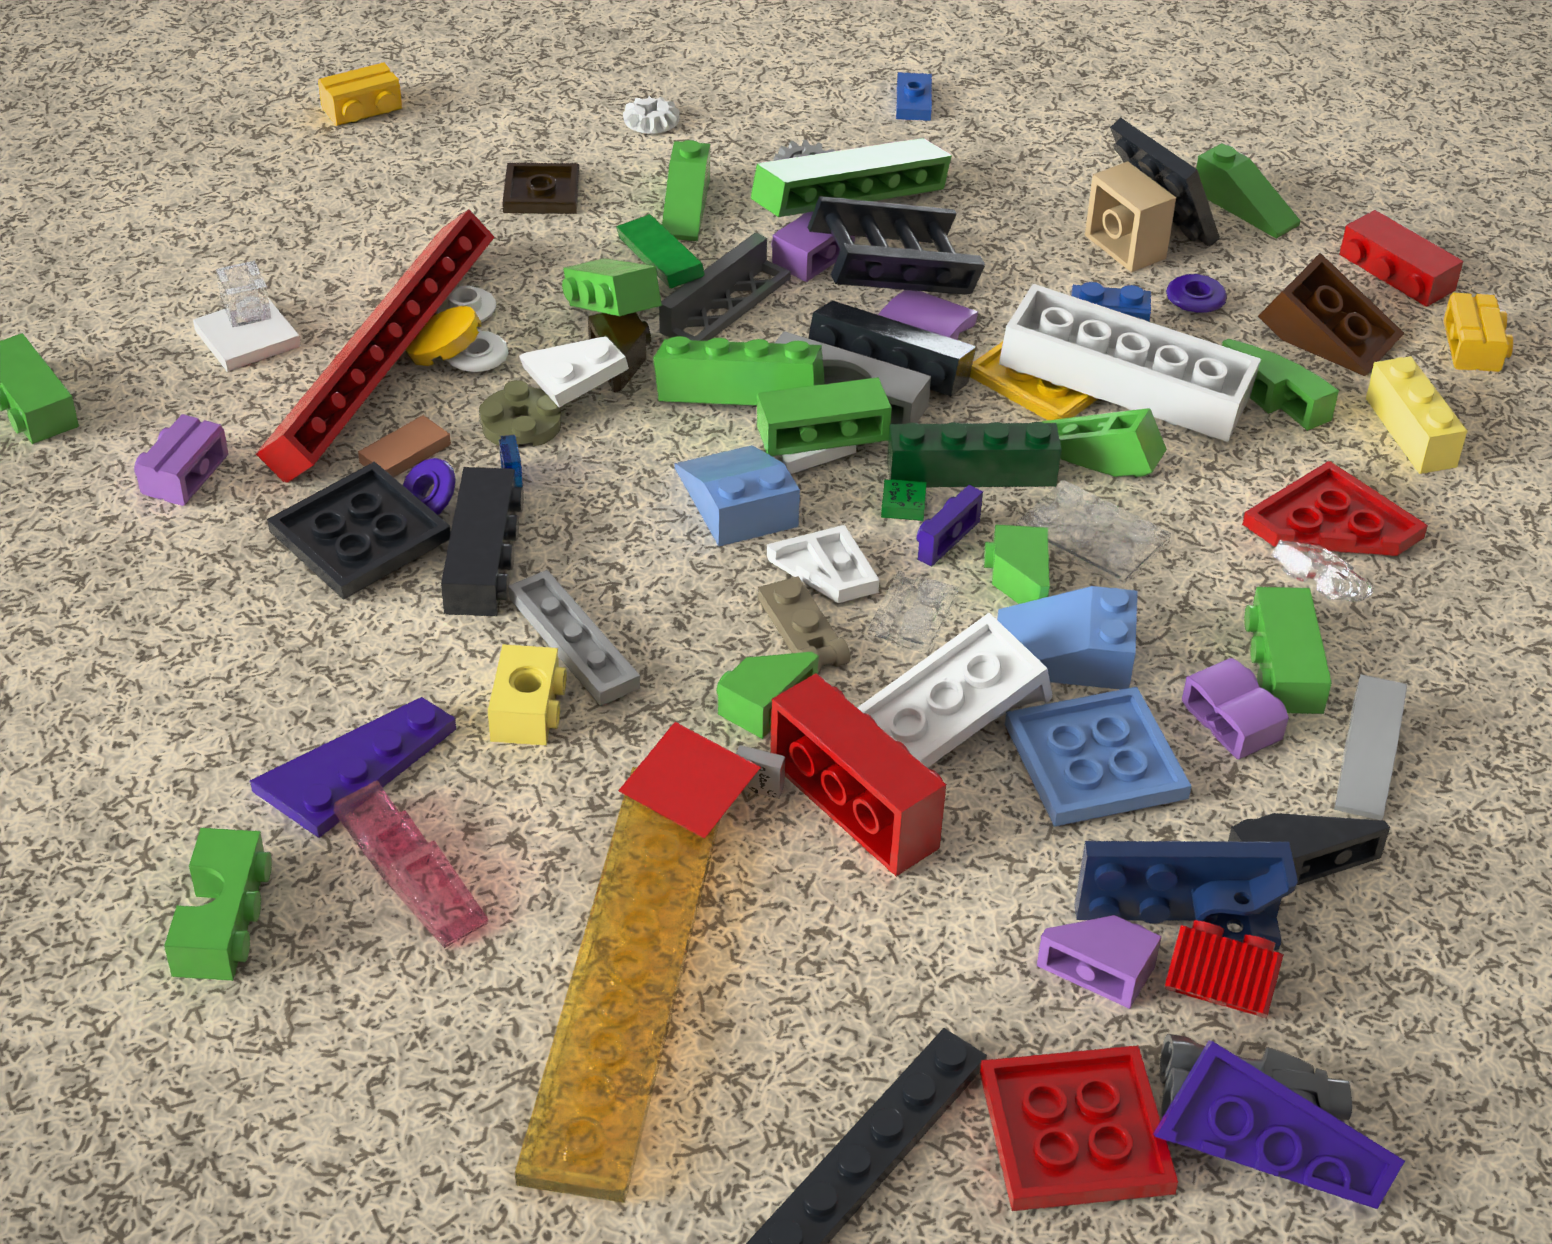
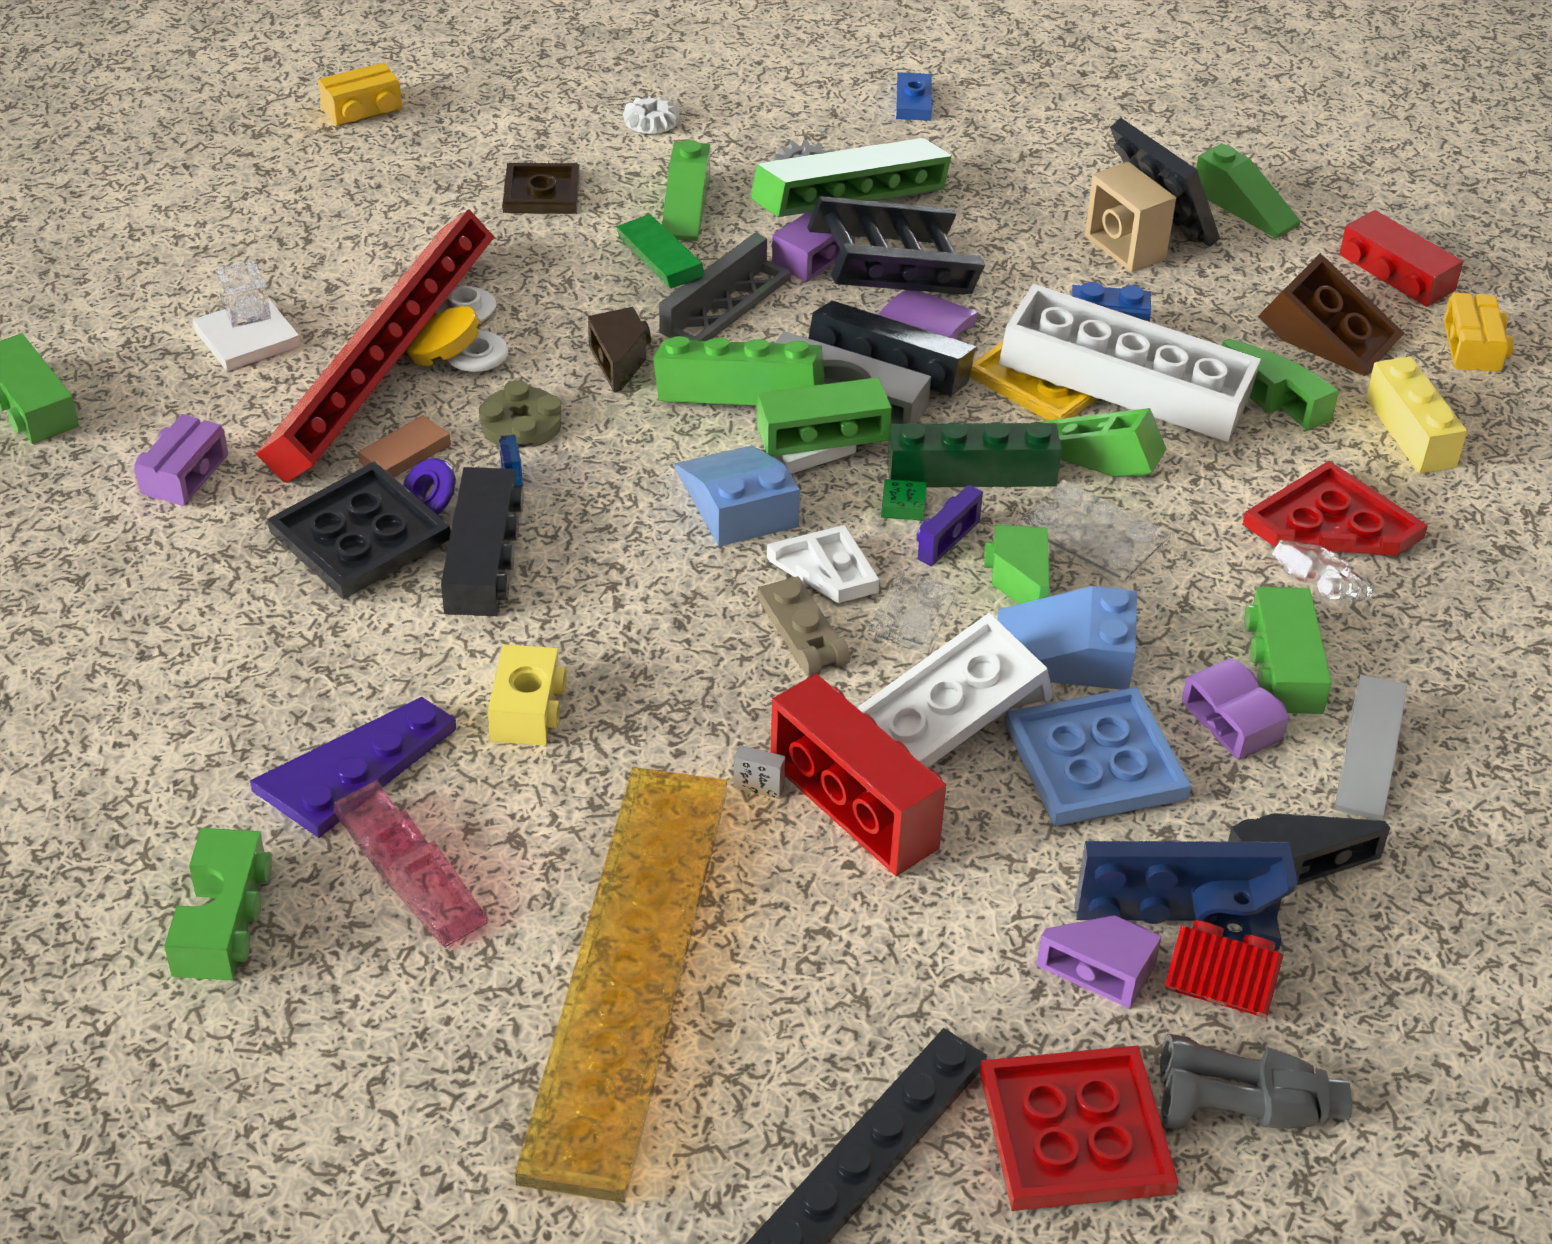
light grey plate [508,570,640,706] -> none
white wing [519,336,629,407] -> none
bright green brick [562,258,662,316] -> none
red sticker [618,722,761,839] -> none
bright green slope [716,652,819,739] -> none
dark purple wing [1153,1040,1405,1209] -> none
dark purple piece [1166,274,1227,313] -> none

